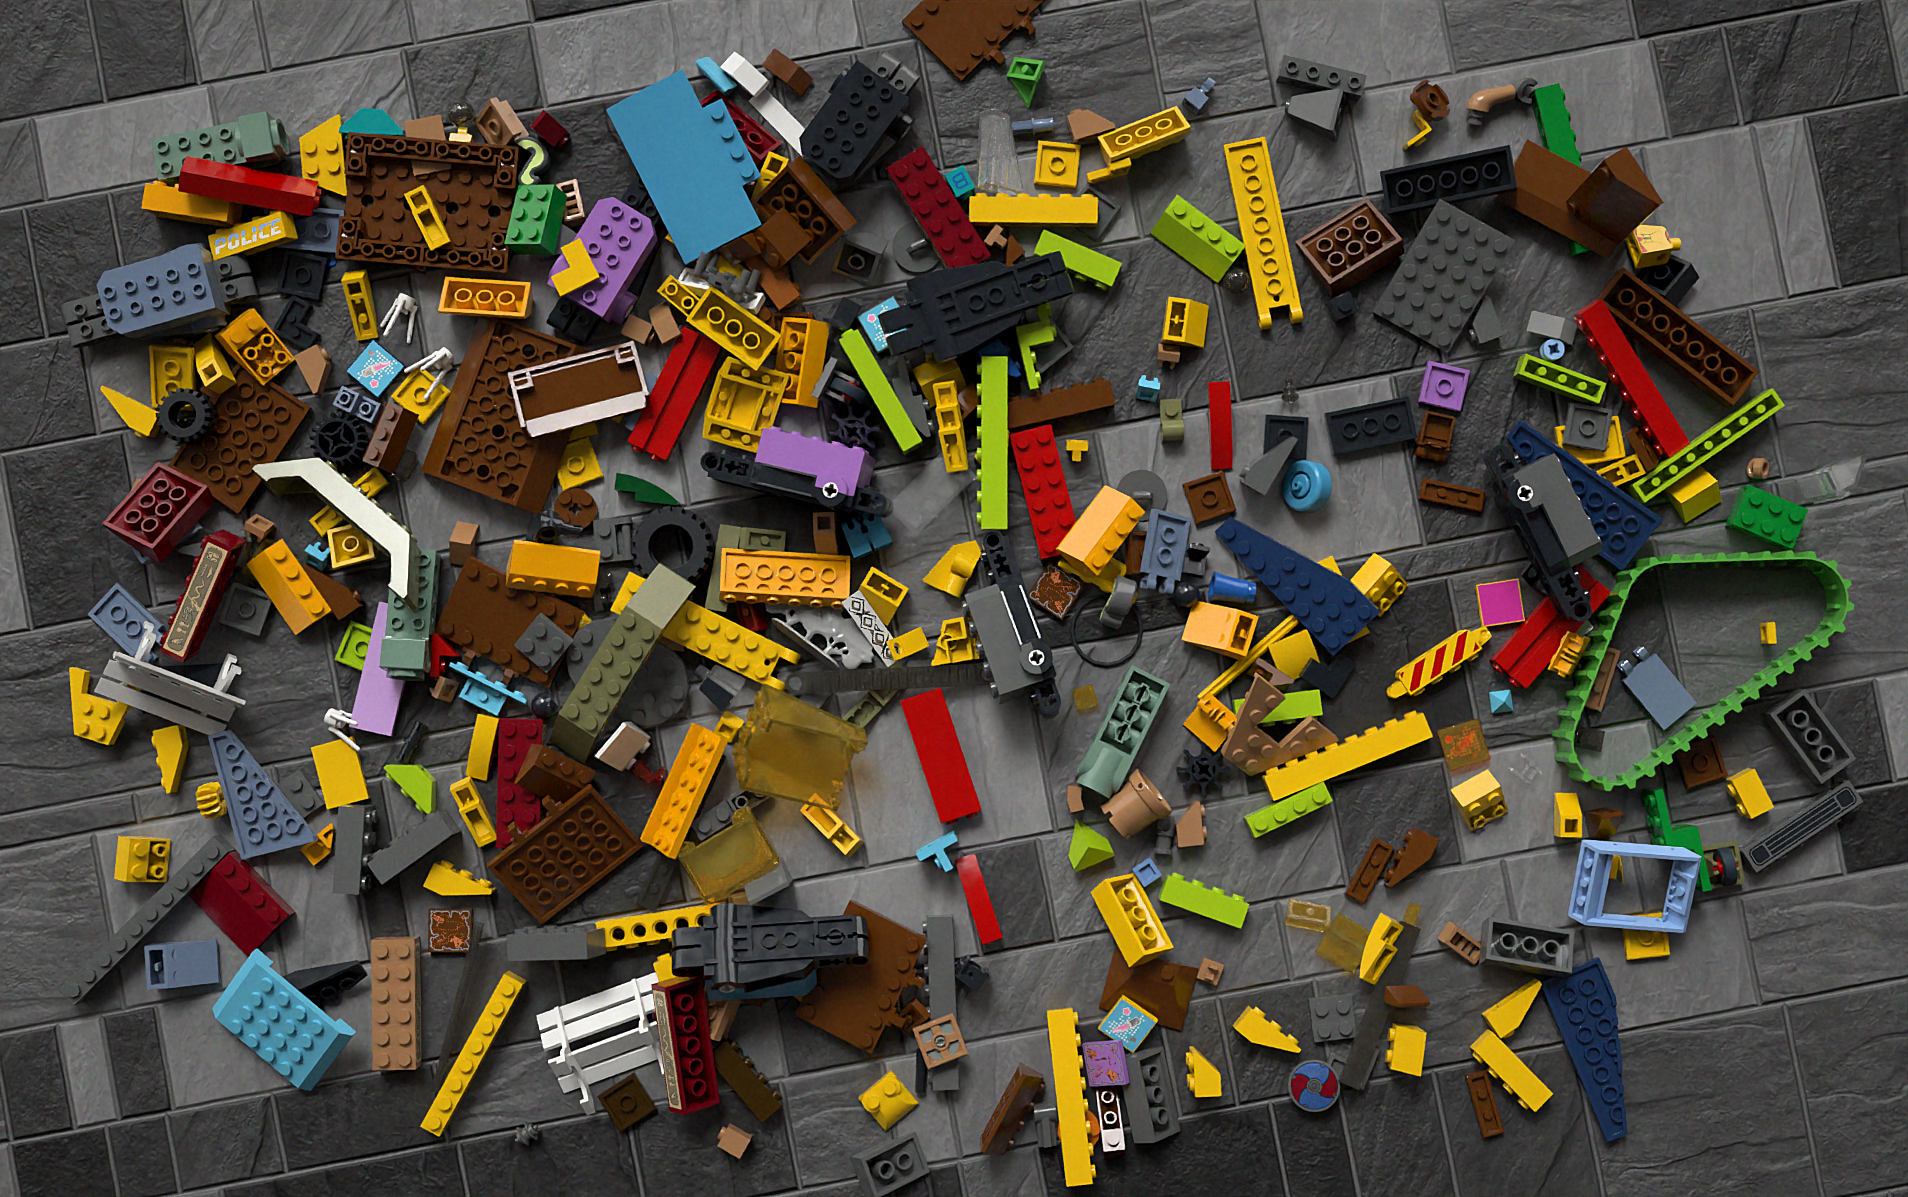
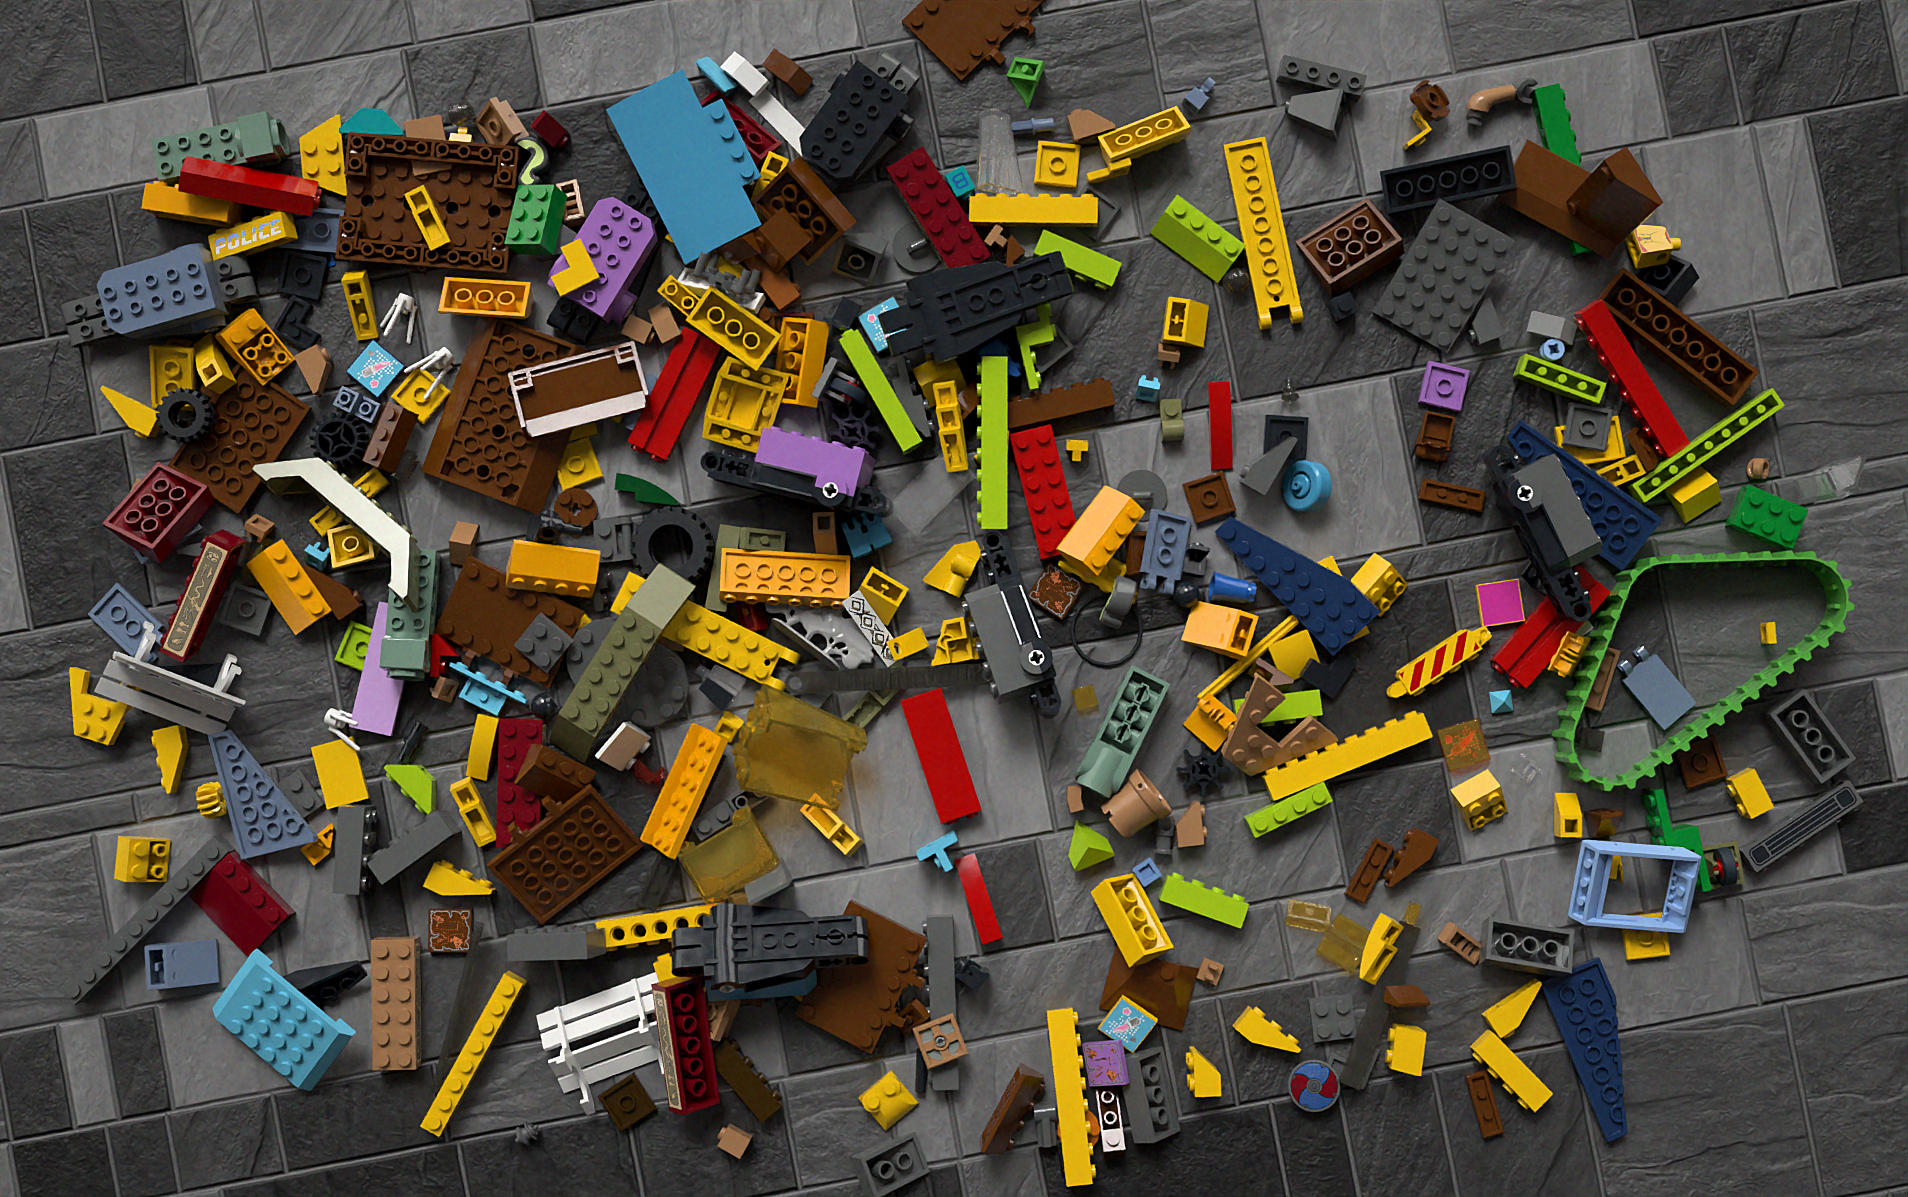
black plate [1324,396,1417,455] -> none

